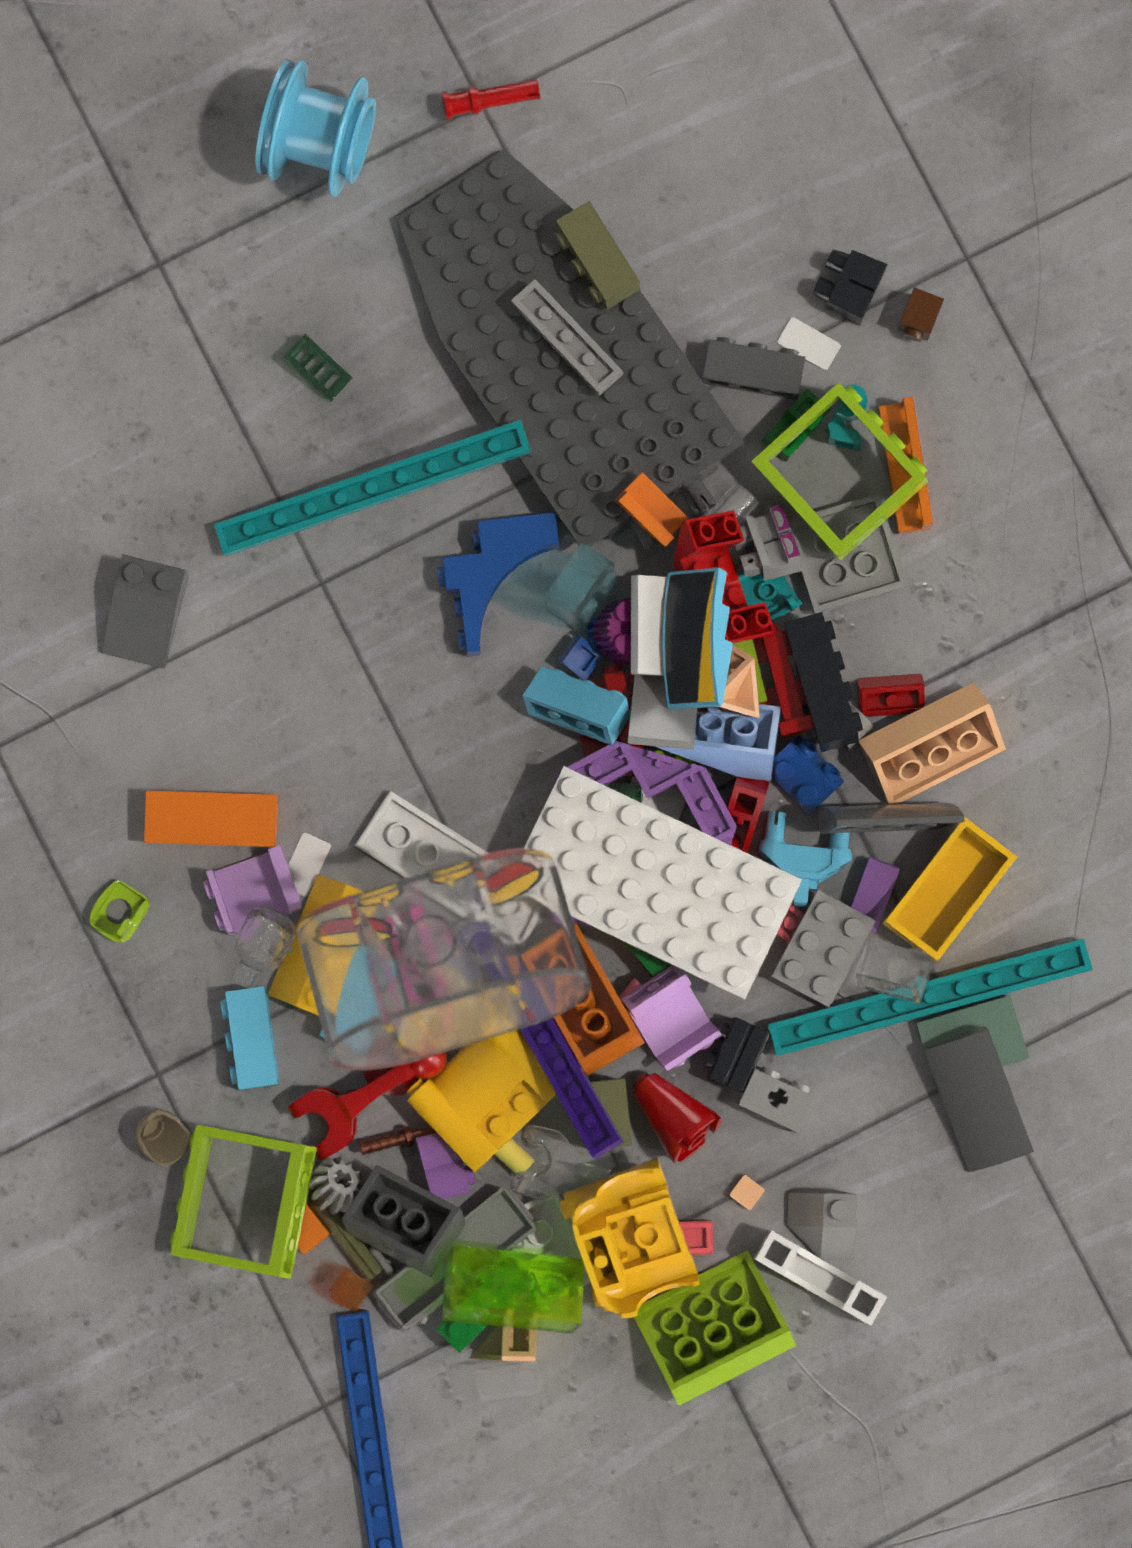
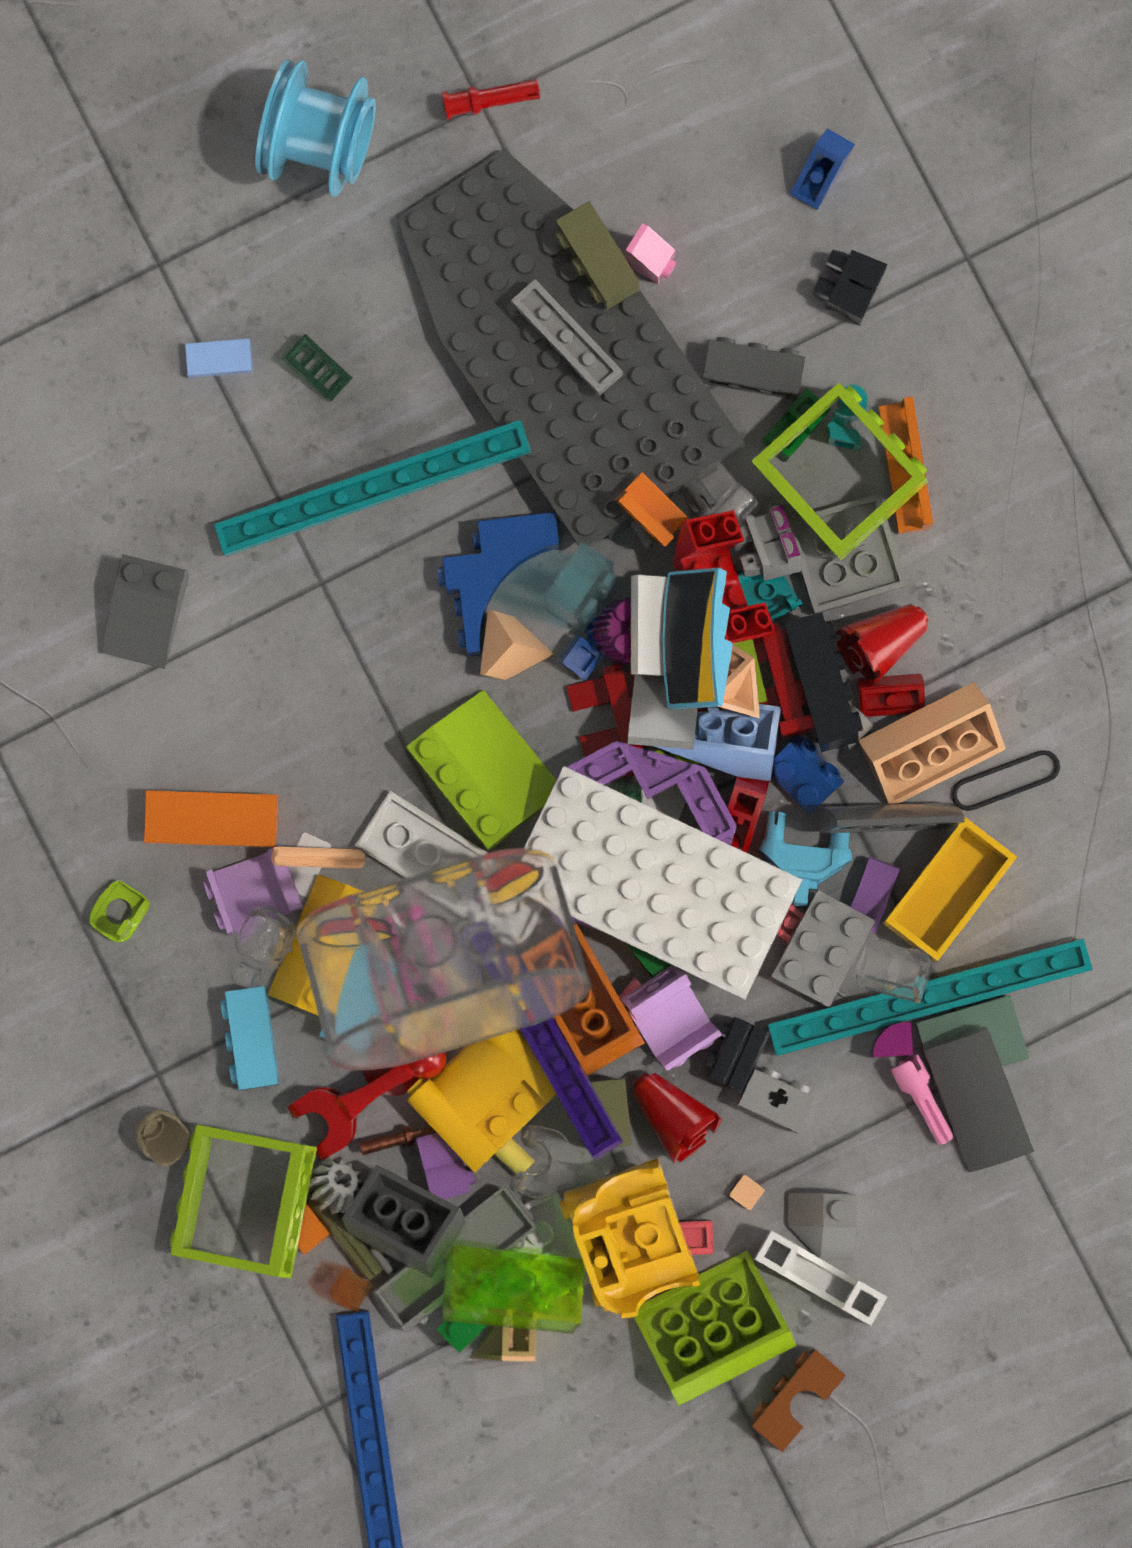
medium azure brick [523,666,631,746] -> none
white sticker [778,317,841,370] -> none
reddish brown brick [898,287,944,342] -> none
none -> light blue tile [185,338,253,378]
none -> light nougat axle [271,846,366,869]
none -> lime slope [406,690,556,852]
none -> light nougat slope [480,610,555,680]
none -> bright pink slope [625,223,677,284]
none -> dark orange arch [750,1348,846,1452]
none -> blue slope [790,128,855,210]
none -> red cone [836,604,928,686]
none -> magenta brick [871,1022,913,1058]
none -> bright pink piece [889,1054,953,1145]
none -> black piece [952,750,1060,811]

